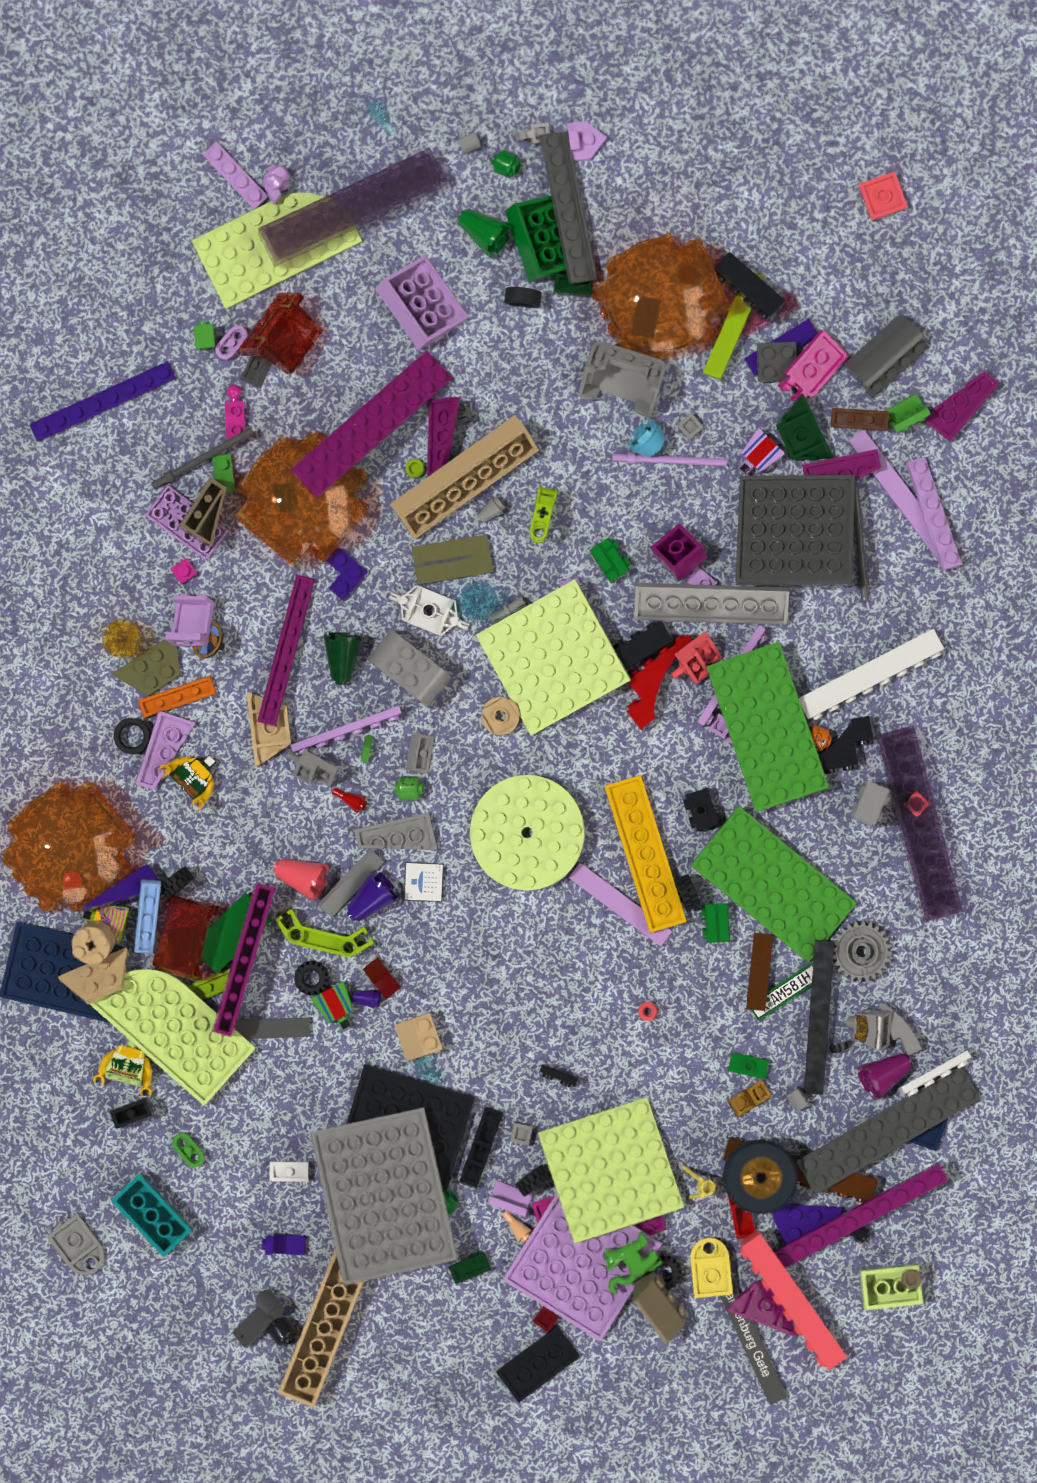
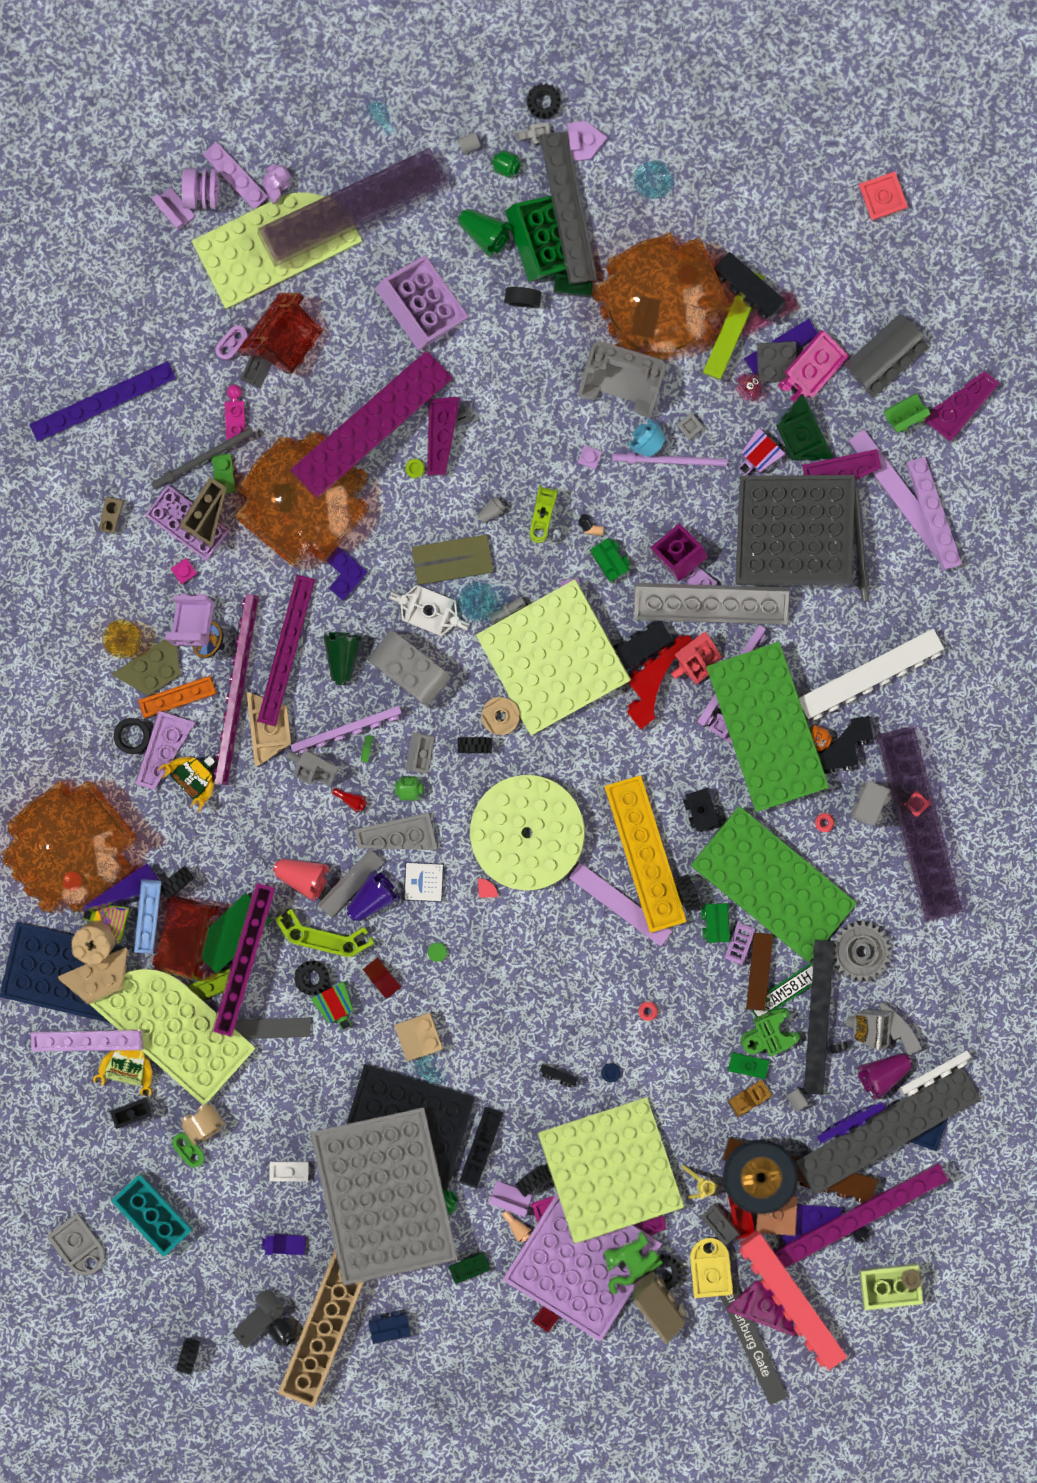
bright green brick [194,321,216,351] -> none
dark purple cone [352,990,381,1009] -> none
tan brick [390,415,539,539] -> none
black tile [496,1325,581,1403] -> none
light grey plate [510,1122,533,1146] -> none
reddish brown plate [831,408,890,431] -> none
none -> lavender tile [31,1030,143,1052]
none -> dark tan leg [99,496,125,534]
none -> lavender panel [152,188,195,230]
none -> black tyre [176,1337,200,1375]
none -> tan brick [181,1103,226,1146]
none -> lavender wheel [182,168,220,209]
none -> magenta plate [214,594,259,786]
none -> dark blue brick [368,1310,411,1344]
none -> bright green tile [428,943,447,962]
none -> black tyre [457,737,492,754]
none -> coral tile [478,878,498,898]
none -> black tyre [527,83,561,120]
none -> lavender plate [577,445,602,470]
none -> arm [578,514,603,536]
none -> dark blue tile [601,1063,620,1083]
none -> clear light blue dish [634,161,672,199]
none -> dark grey plate [700,1203,741,1246]
none -> lavender slope [724,922,755,965]
none -> clear pink head [735,373,763,401]
none -> bright green piece [741,1008,801,1057]
none -> nougat plate [757,1196,798,1236]
none -> coral plate [815,813,834,832]
none -> dark purple wing [817,1101,886,1144]

